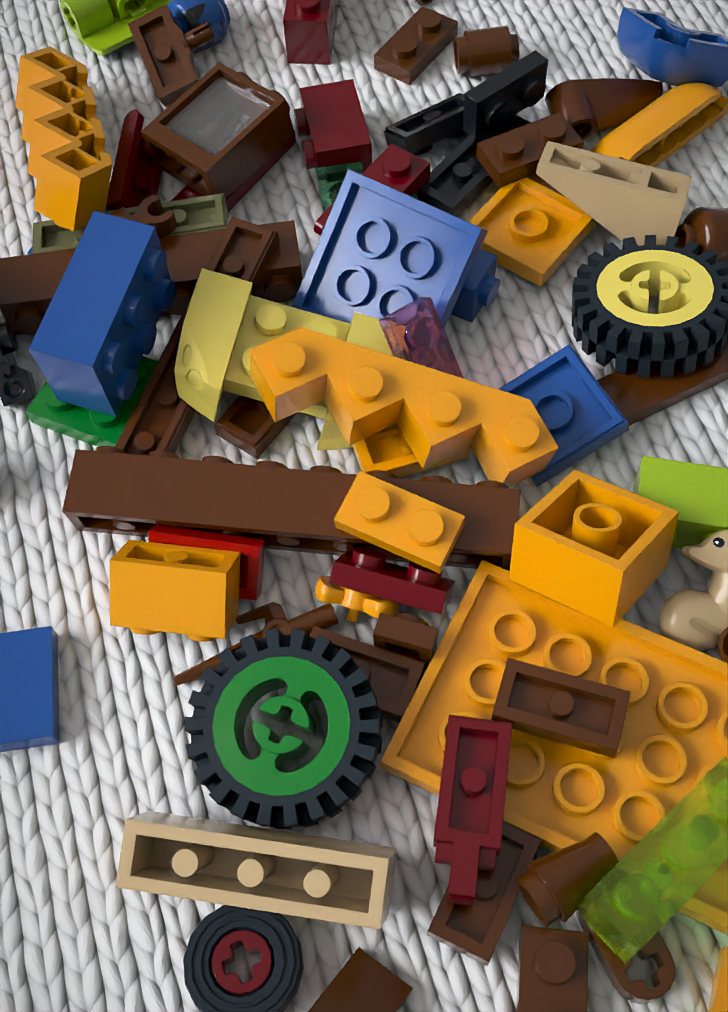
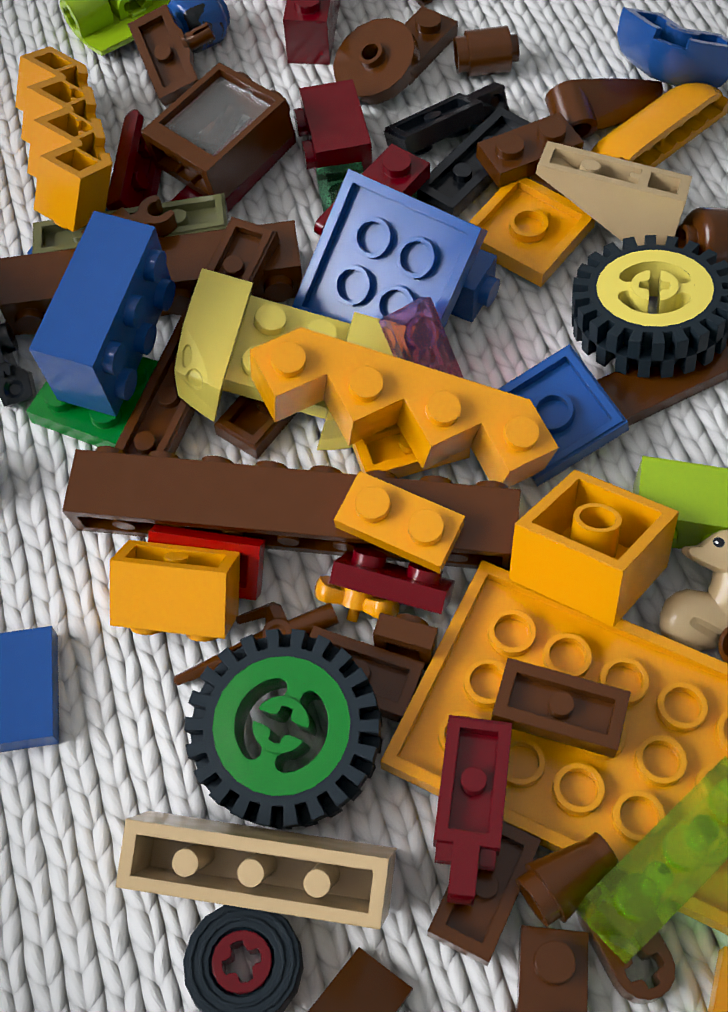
black plate [463,50,548,140] -> none
none -> reddish brown plate [333,18,420,105]

